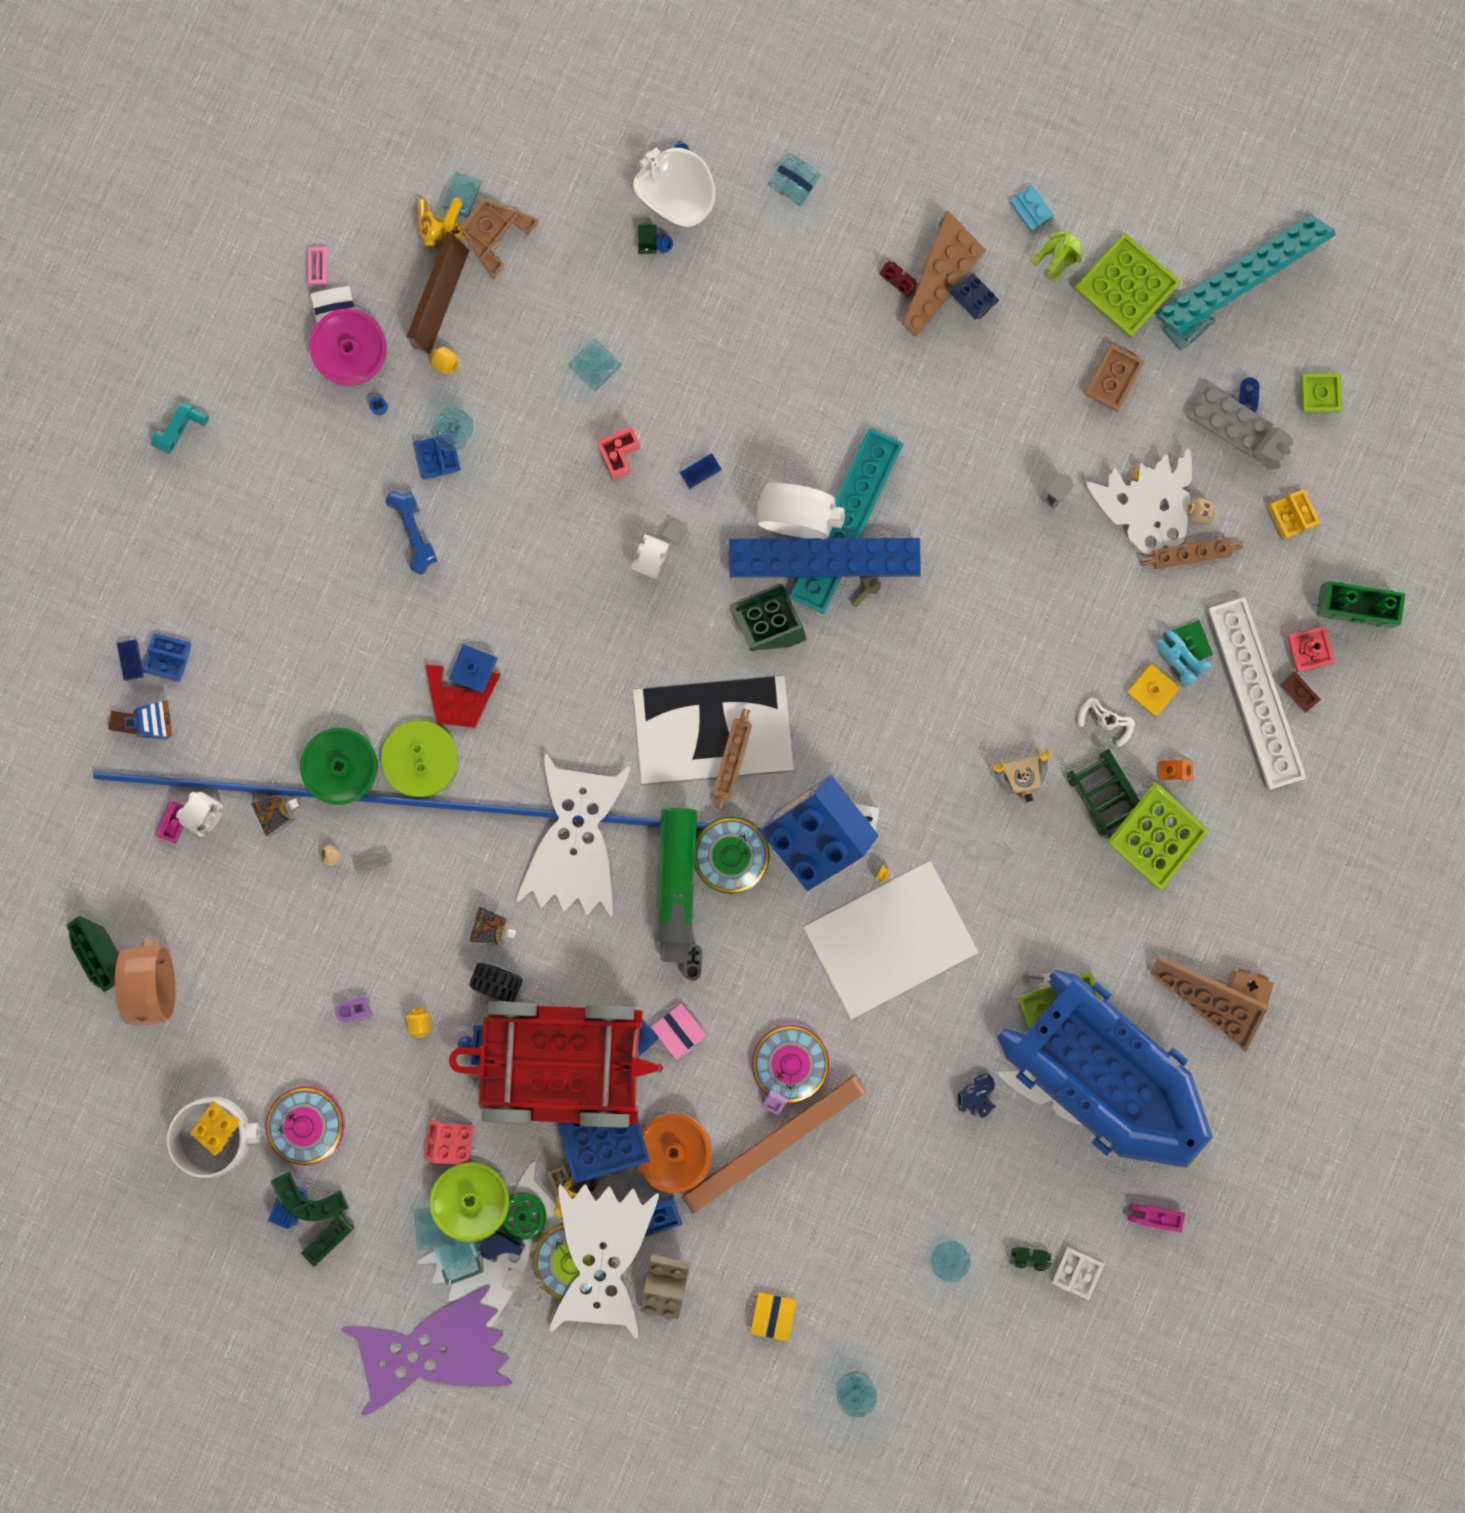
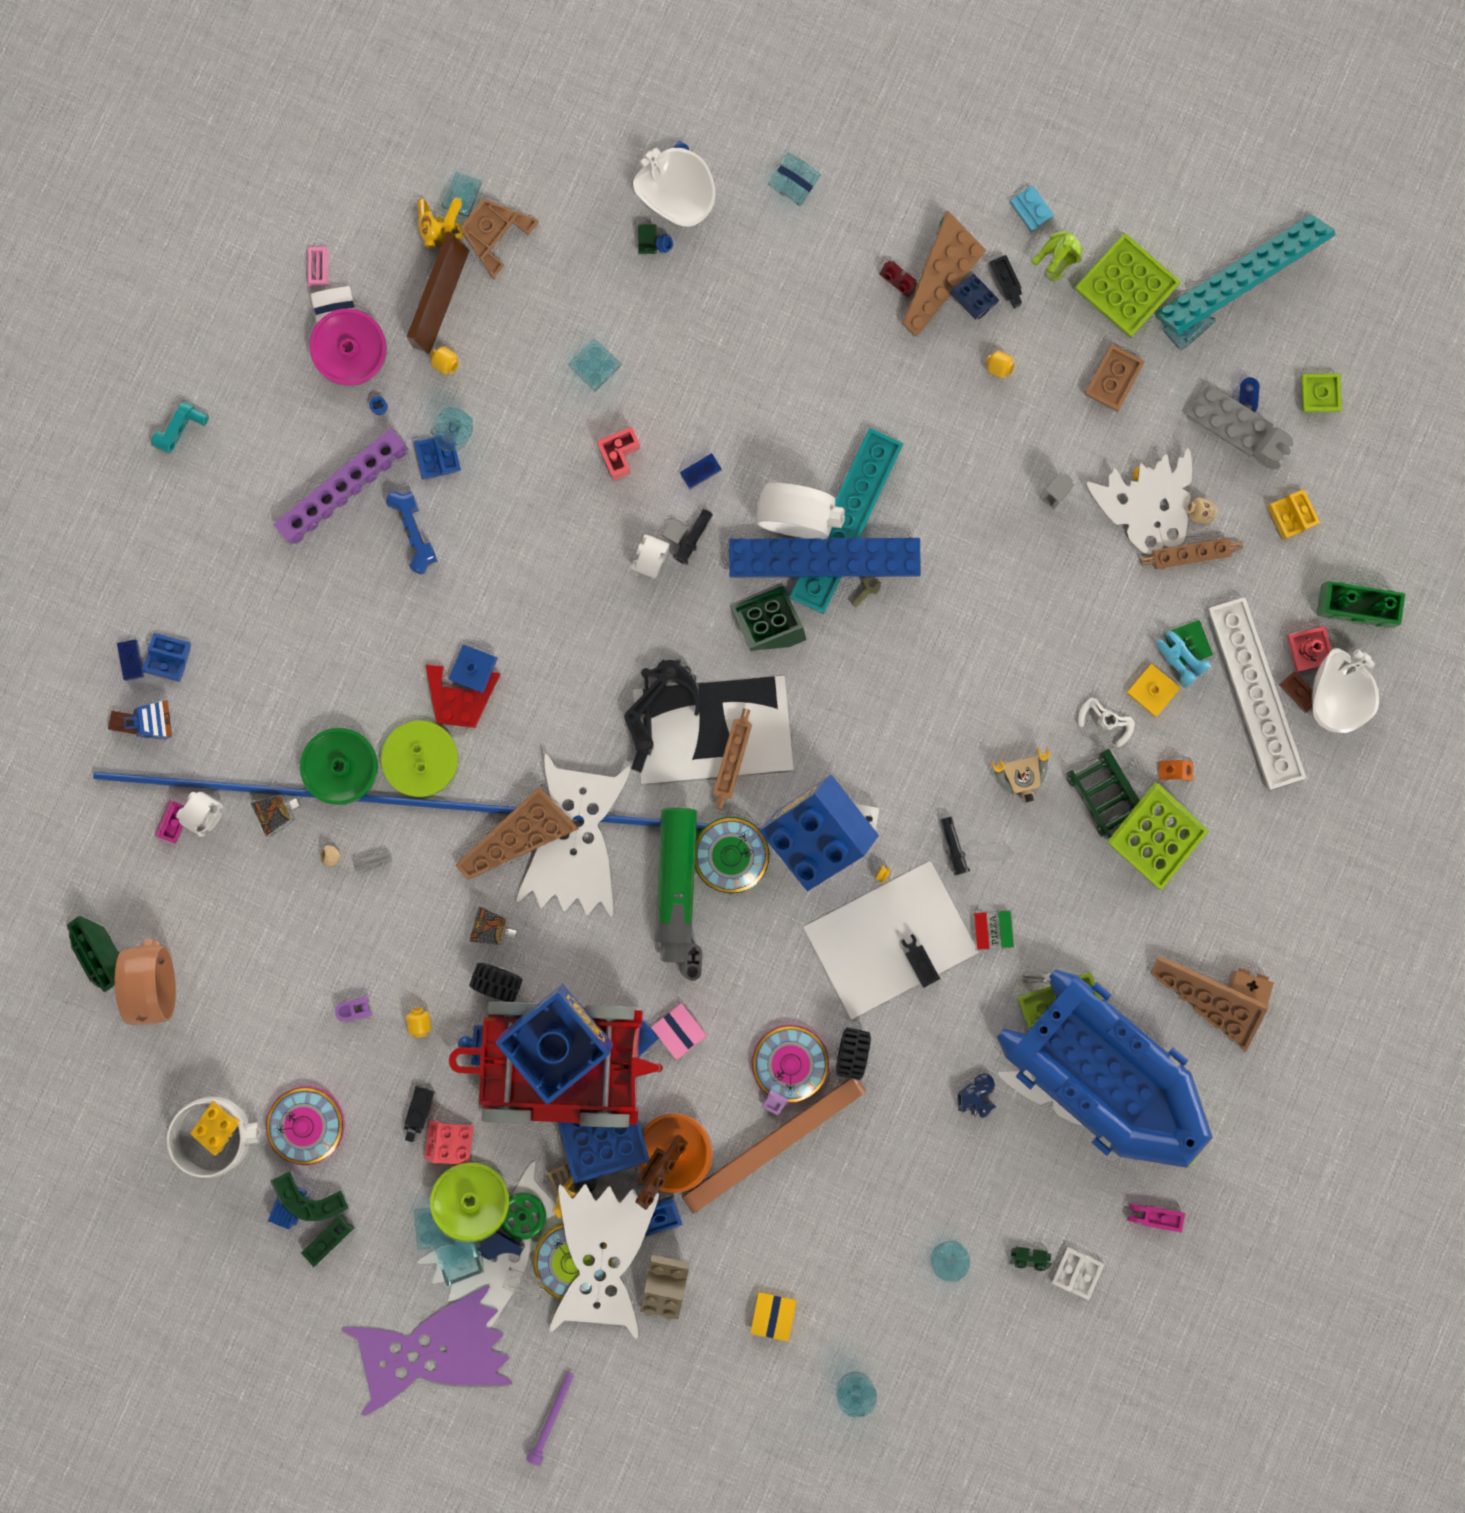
none -> medium lavender brick [273,428,408,545]
none -> black hinge [404,1086,435,1142]
none -> medium nougat wing [455,787,579,879]
none -> blue brick [496,983,613,1105]
none -> medium lavender piece [526,1372,574,1466]
none -> black piece [624,659,701,773]
none -> reddish brown bracket [635,1134,688,1210]
none -> black pin [673,509,713,565]
none -> black tyre [836,1027,871,1080]
none -> black plate [901,934,940,988]
none -> black pin [940,816,971,876]
none -> tile [972,909,1015,951]
none -> yellow head [985,351,1015,379]
none -> black hinge [988,255,1022,309]
none -> white piece [1312,648,1379,733]

